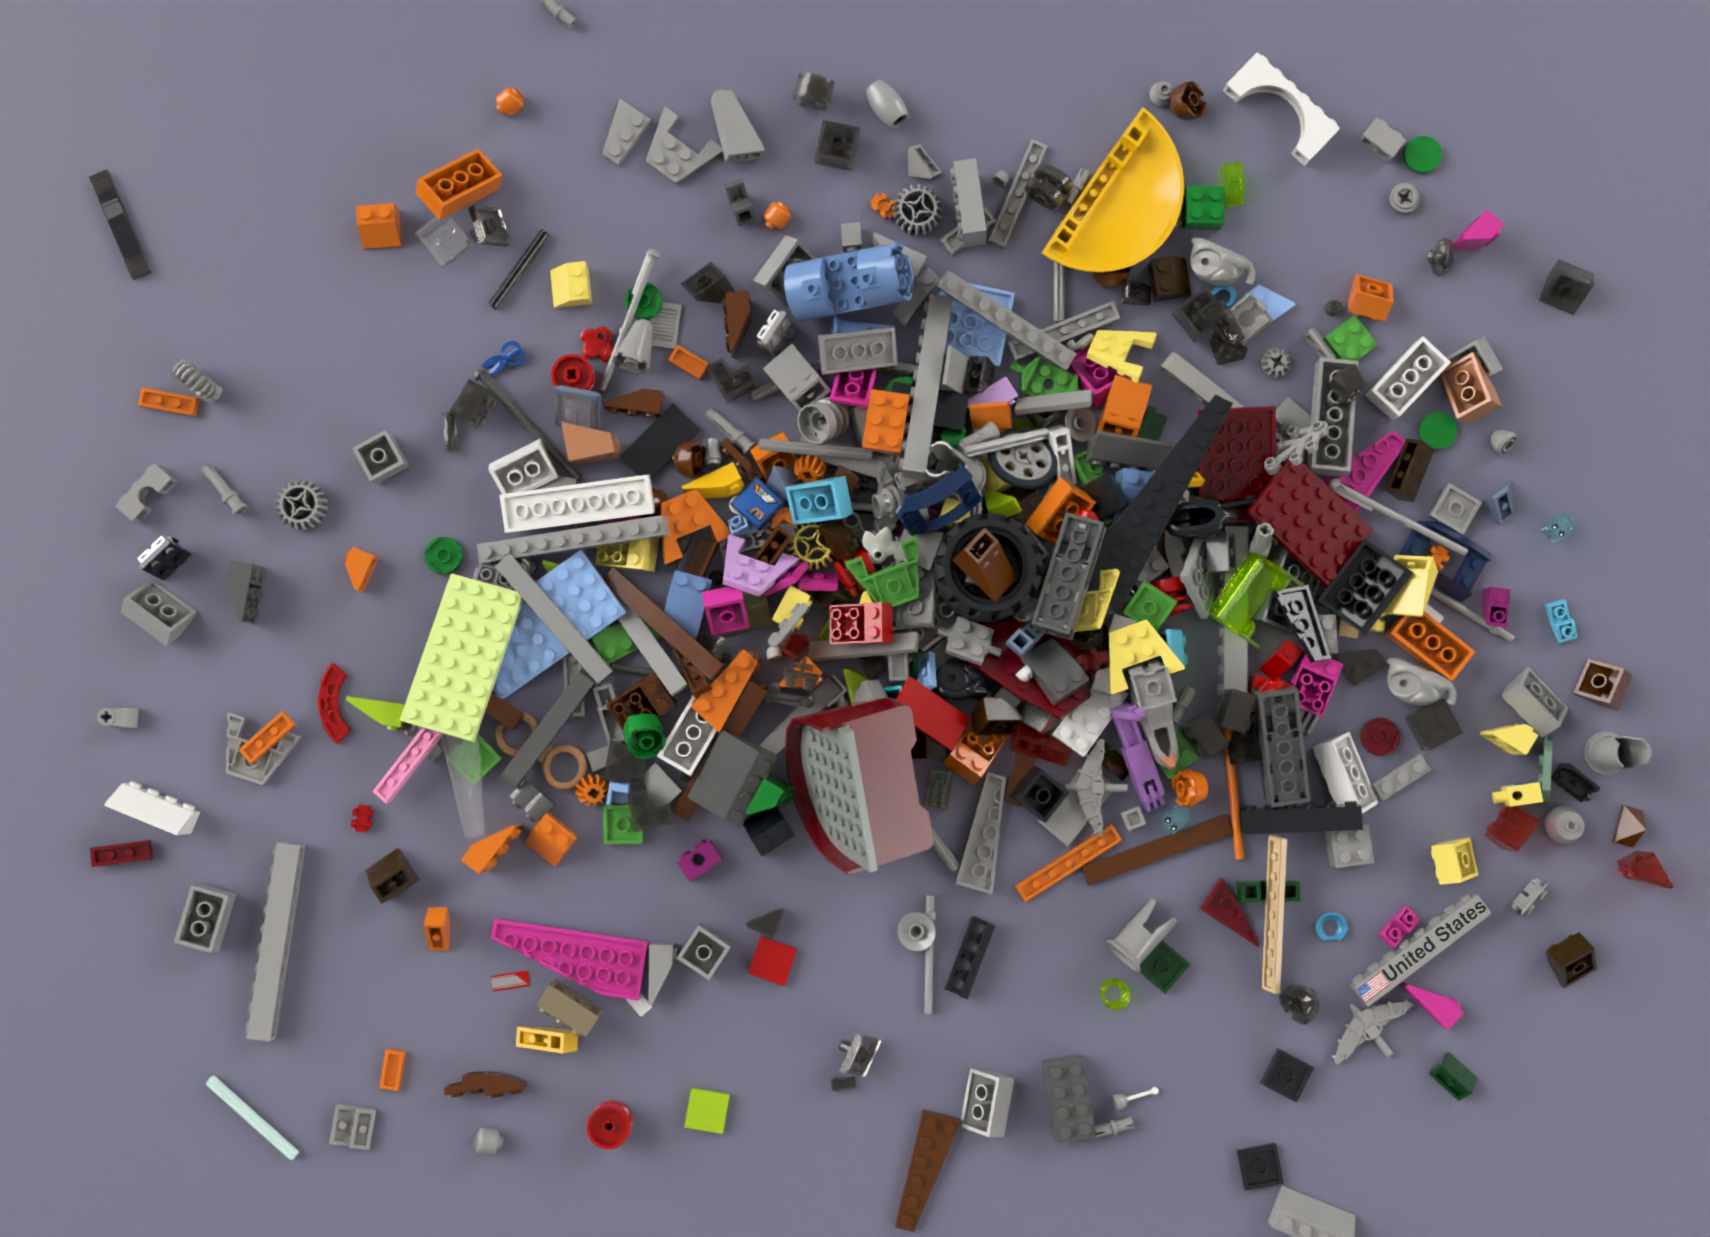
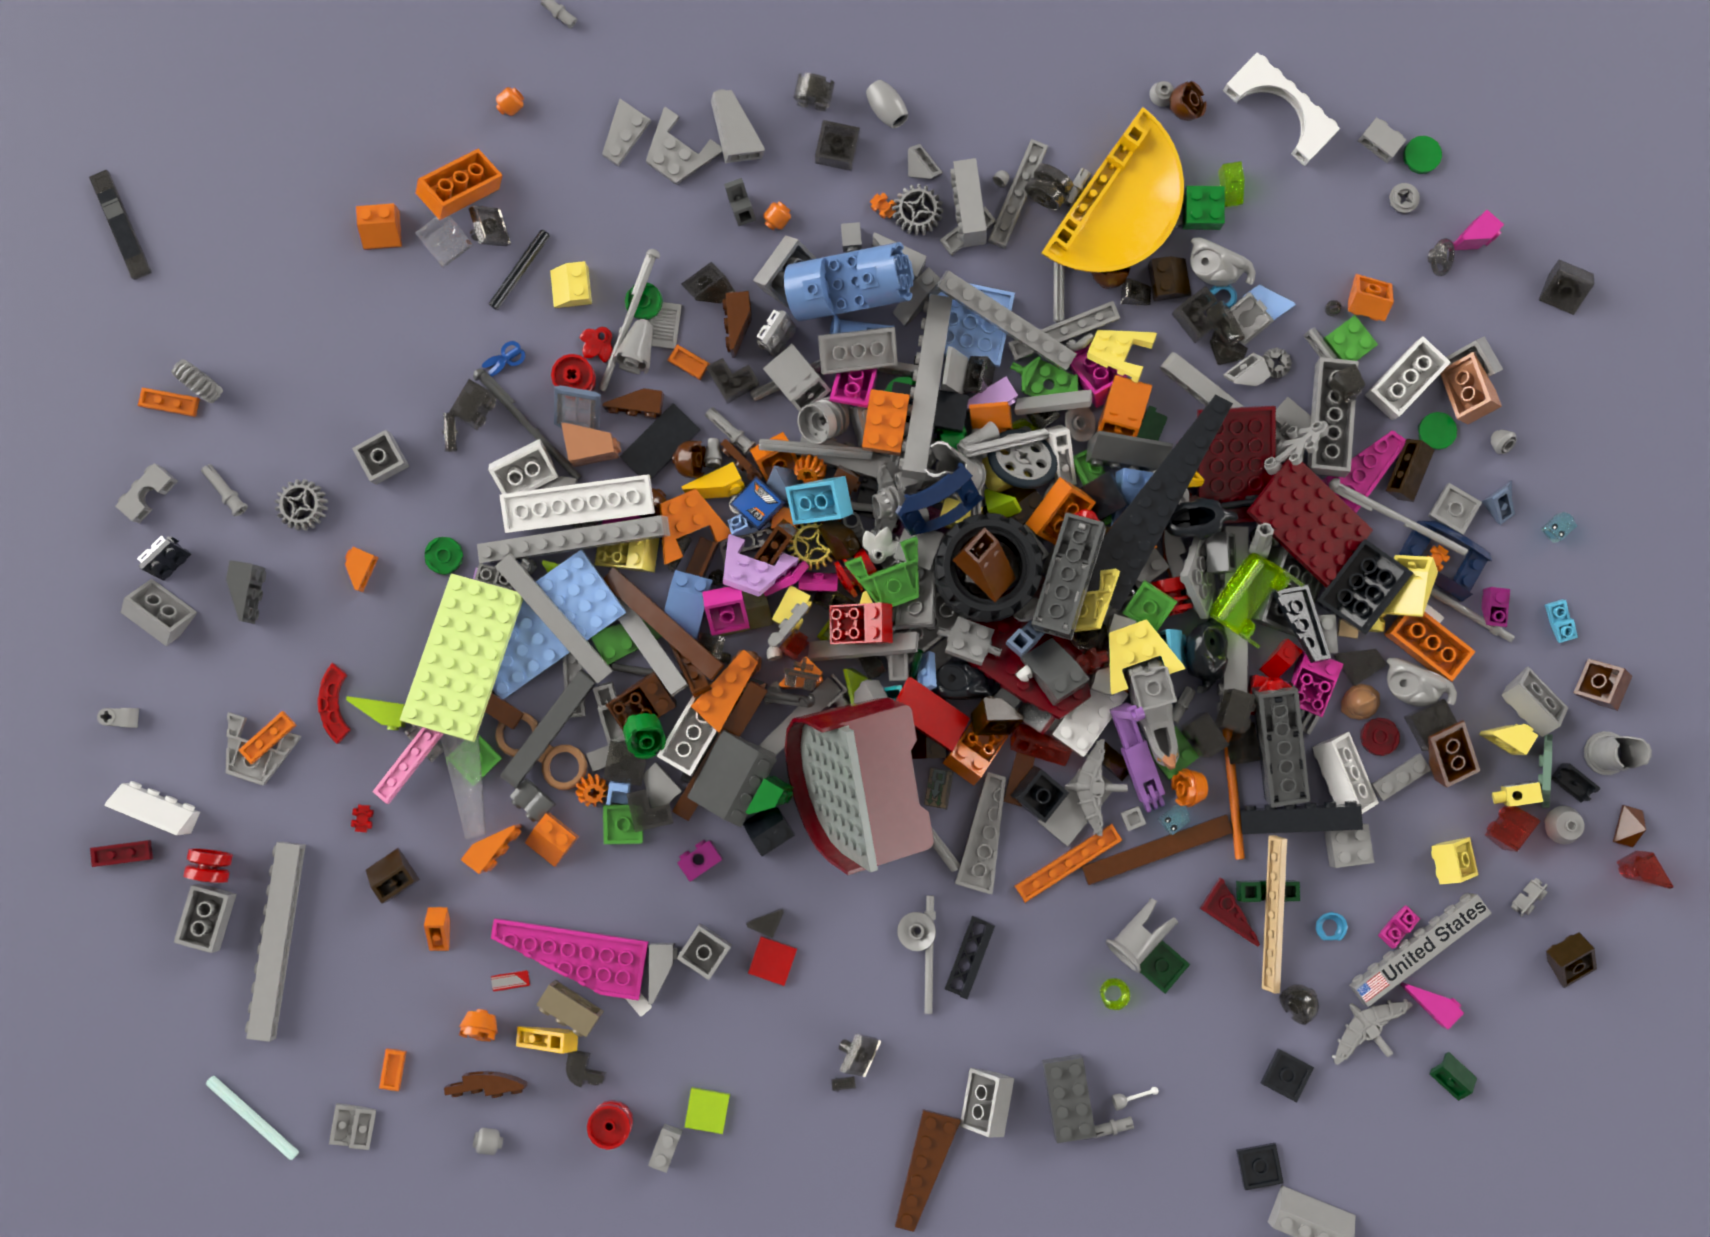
none -> red wheel [183,848,233,883]
none -> orange cone [459,1009,498,1042]
none -> clear smoke brick [566,1050,607,1088]
none -> light grey brick [648,1123,683,1173]
none -> black piece [1185,618,1228,693]
none -> light grey slope [1223,352,1271,387]
none -> medium nougat piece [1341,684,1380,720]
none -> reddish brown slope [1428,720,1480,788]

